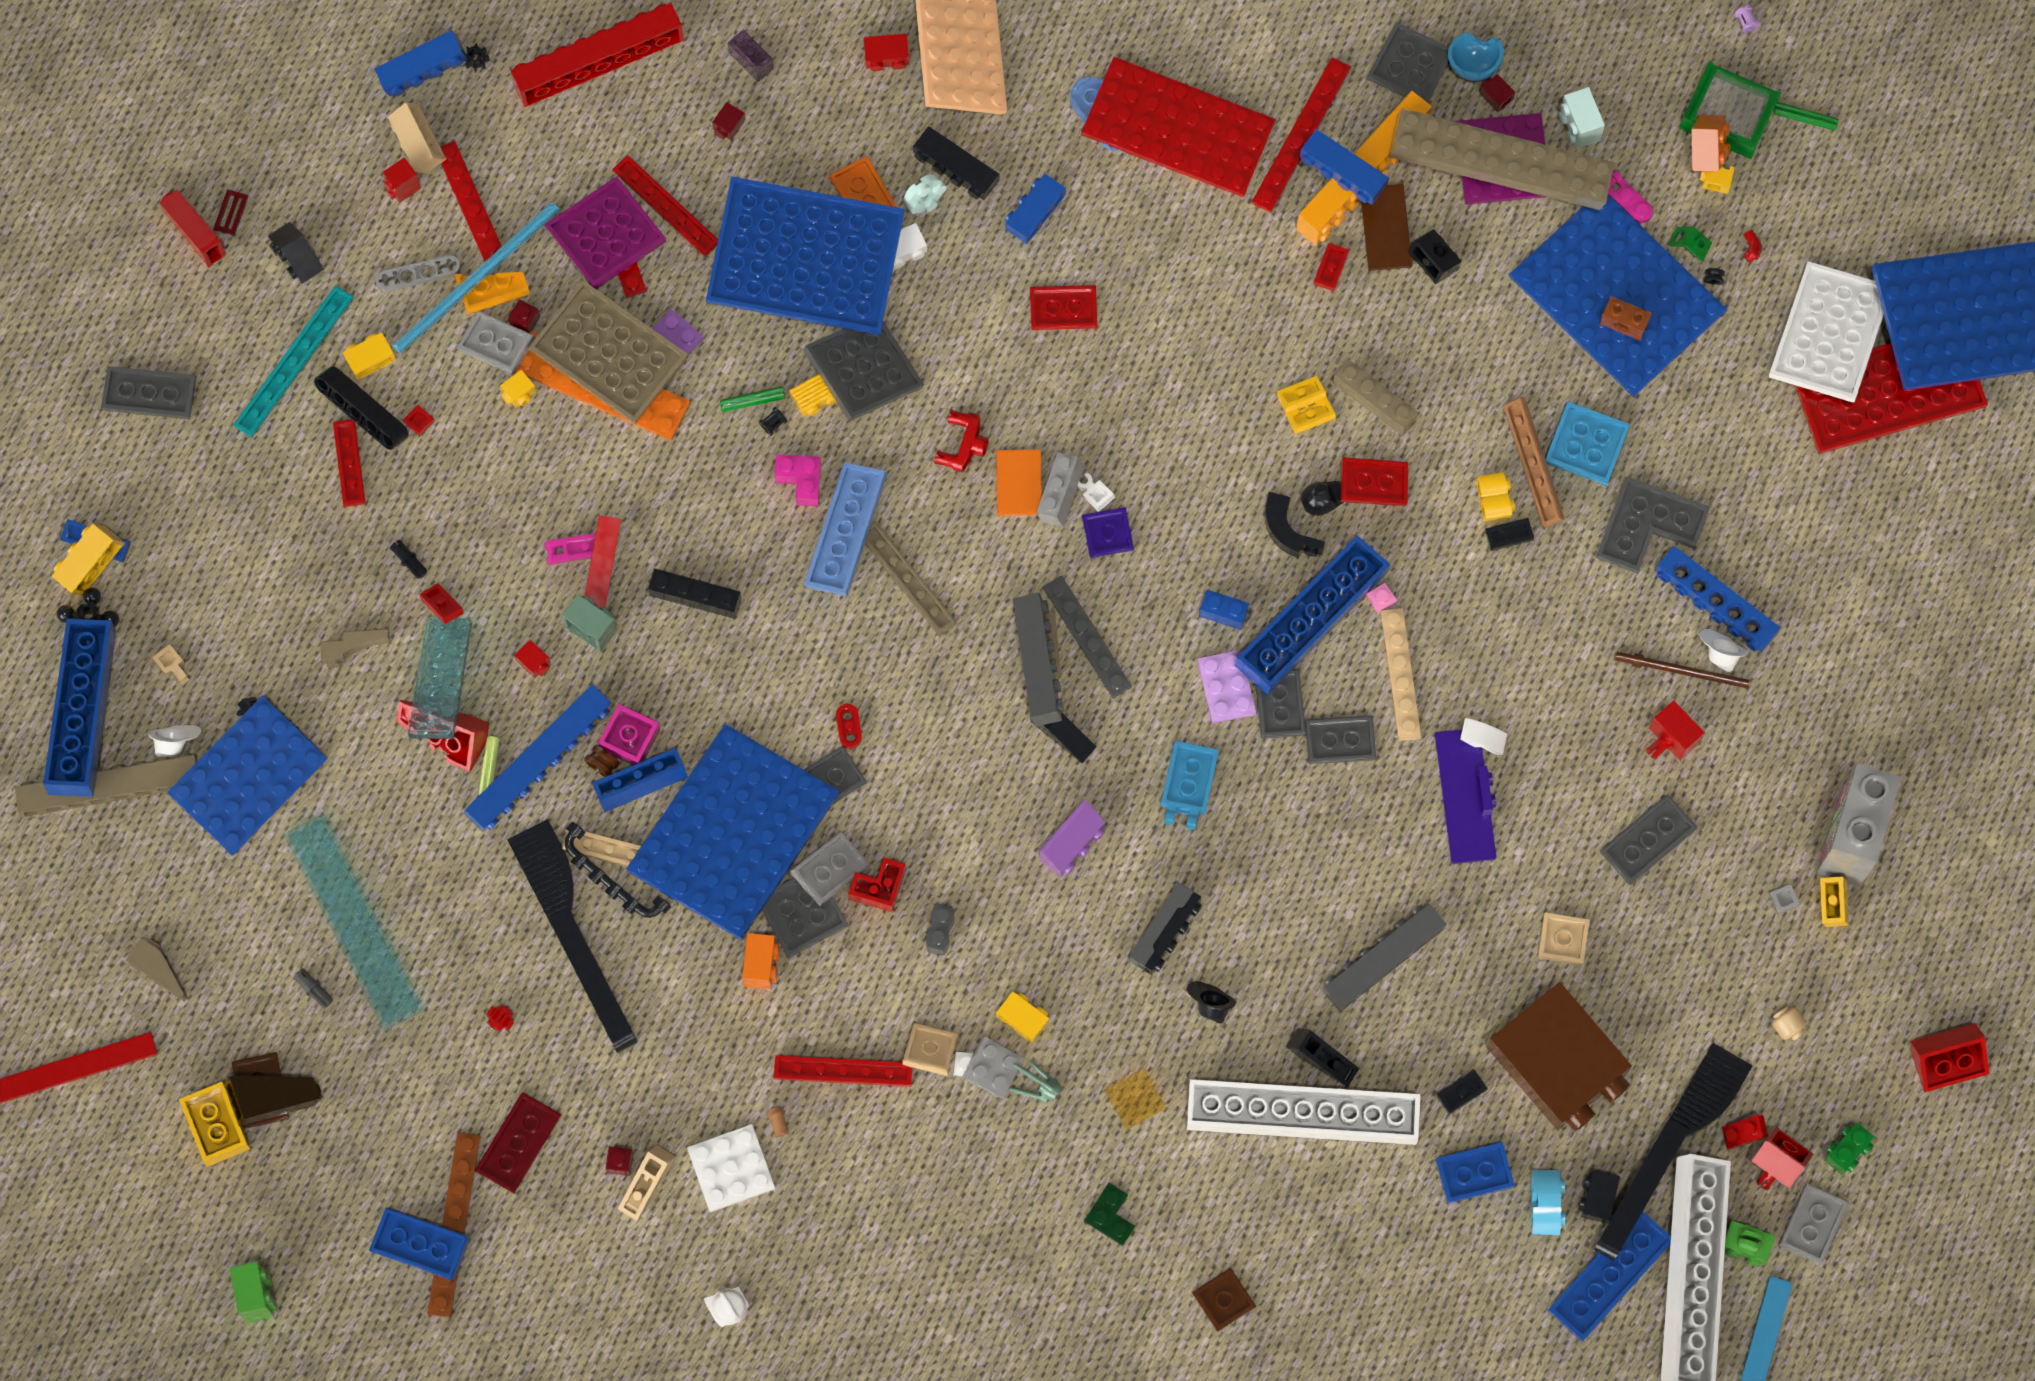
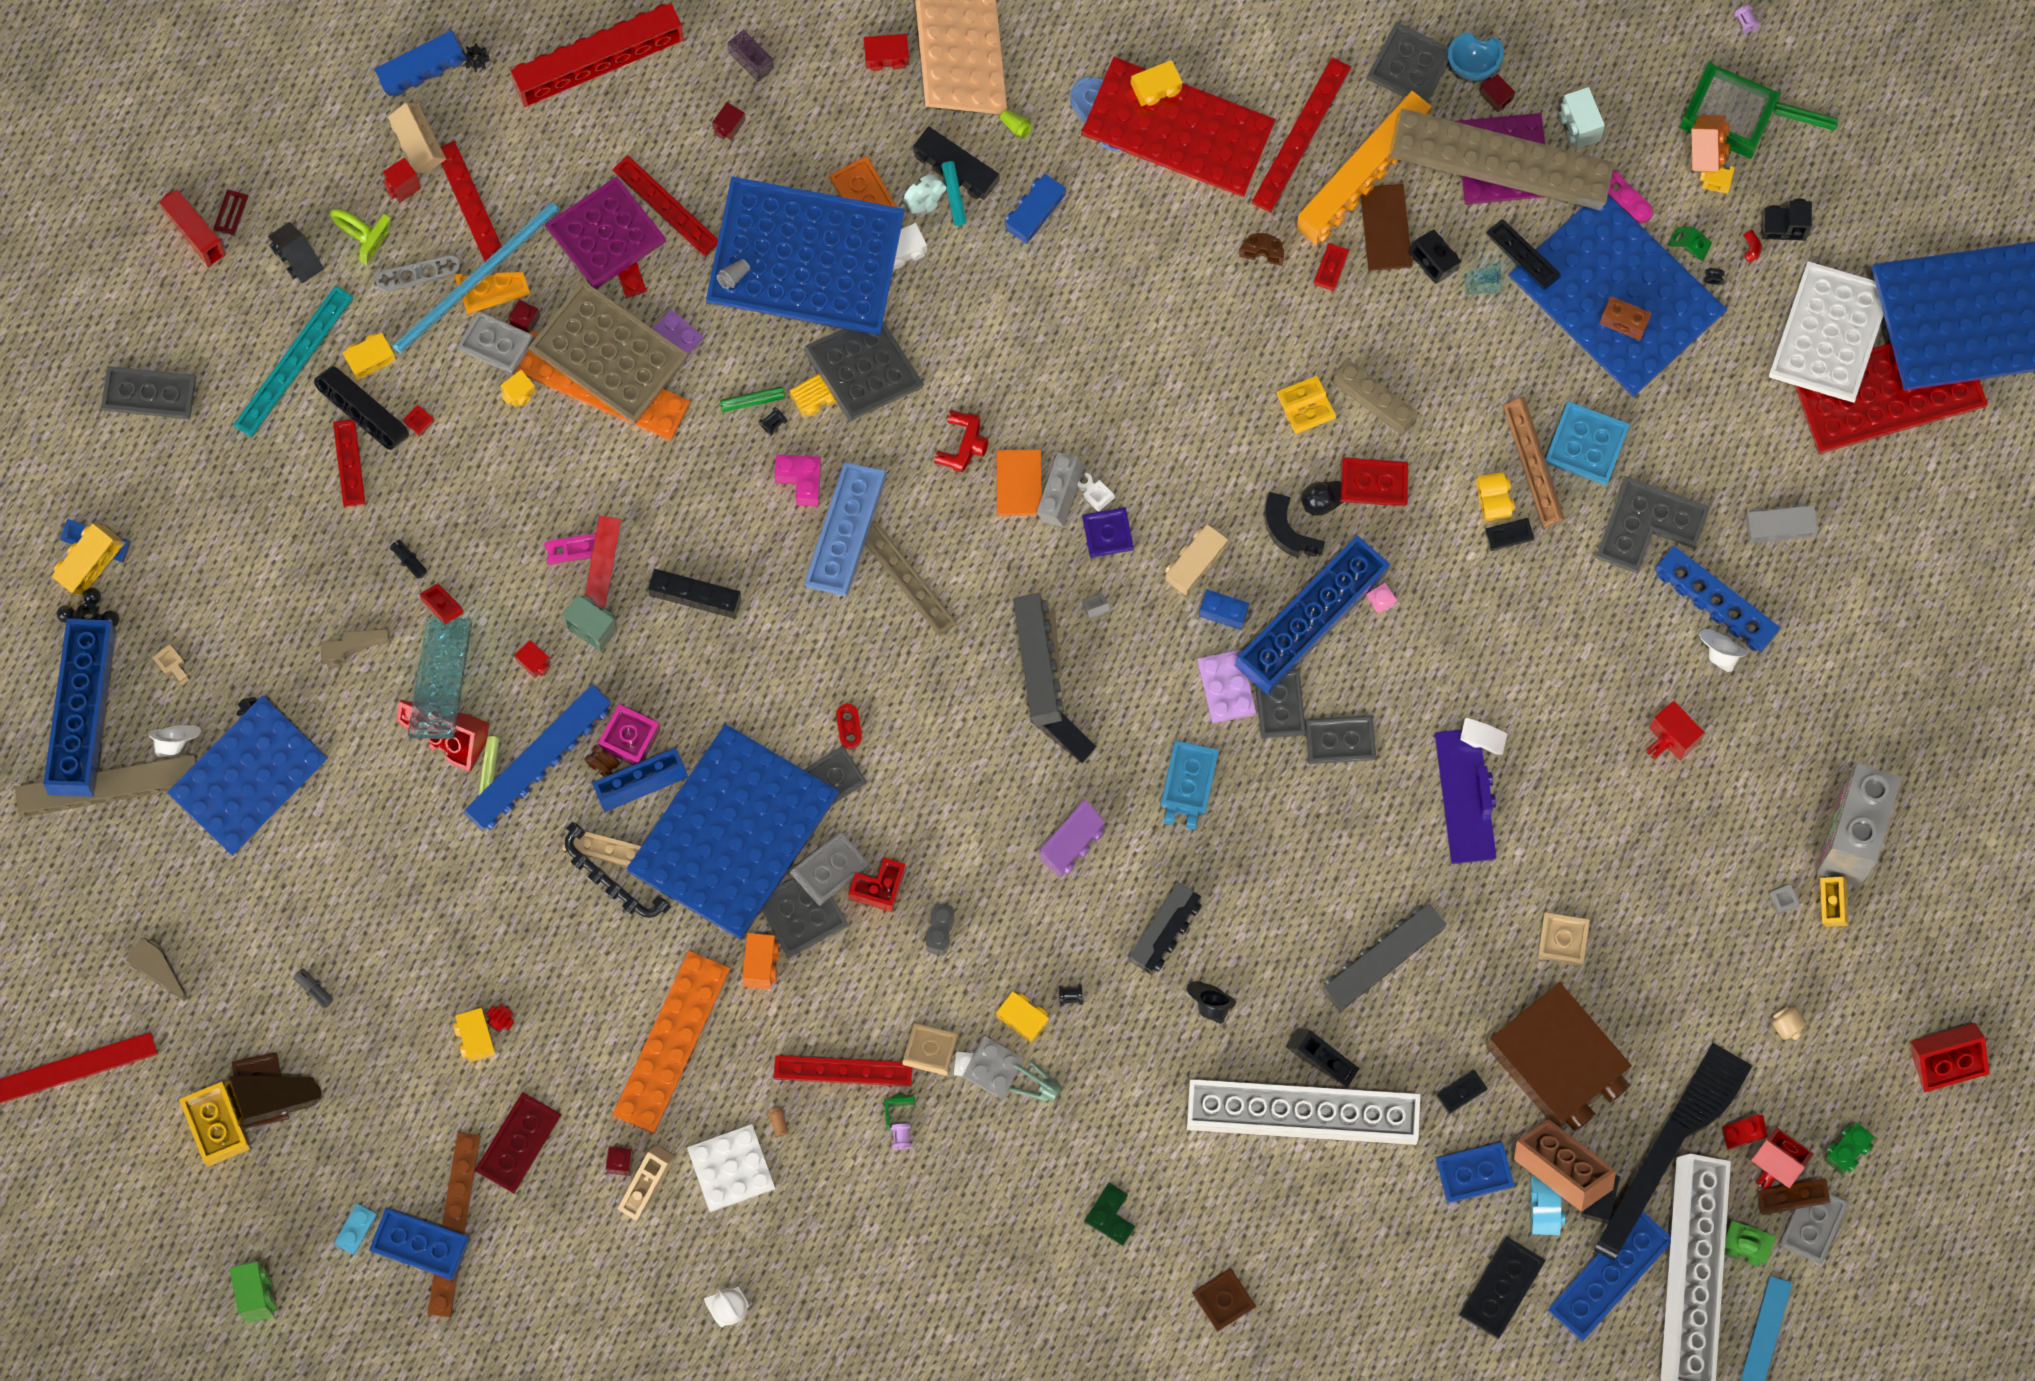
clear light blue plate [283,814,425,1031] -> none
black piece [507,819,638,1053] -> none
red tile [1030,285,1098,330] -> none
dark grey plate [1043,576,1132,699] -> none
clear yellow tile [1104,1069,1166,1131] -> none
blue brick [1300,129,1389,205] -> none
tan plate [1380,608,1421,741] -> none
dark grey tile [1600,794,1698,885] -> none
reddish brown bar [1615,652,1749,688] -> none
none -> lime tile [330,208,391,265]
none -> medium azure plate [334,1203,377,1255]
none -> yellow brick [453,1008,496,1063]
none -> orange plate [612,951,731,1134]
none -> light grey cone [717,259,750,289]
none -> green bracket [884,1094,916,1130]
none -> lavender bush [890,1124,912,1150]
none -> teal axle [941,161,967,226]
none -> lime cone [1000,109,1033,139]
none -> black bush [1059,985,1083,1006]
none -> light grey plate [1082,594,1110,618]
none -> yellow brick [1131,60,1183,106]
none -> tan brick [1165,524,1228,596]
none -> reddish brown cylinder [1240,233,1284,266]
none -> black plate [1459,1236,1546,1340]
none -> clear light blue slope [1464,263,1502,295]
none -> black tile [1486,219,1561,290]
none -> nougat brick [1514,1119,1616,1212]
none -> light grey brick [1745,504,1818,543]
none -> reddish brown plate [1758,1178,1831,1215]
none -> black brick [1762,198,1812,241]

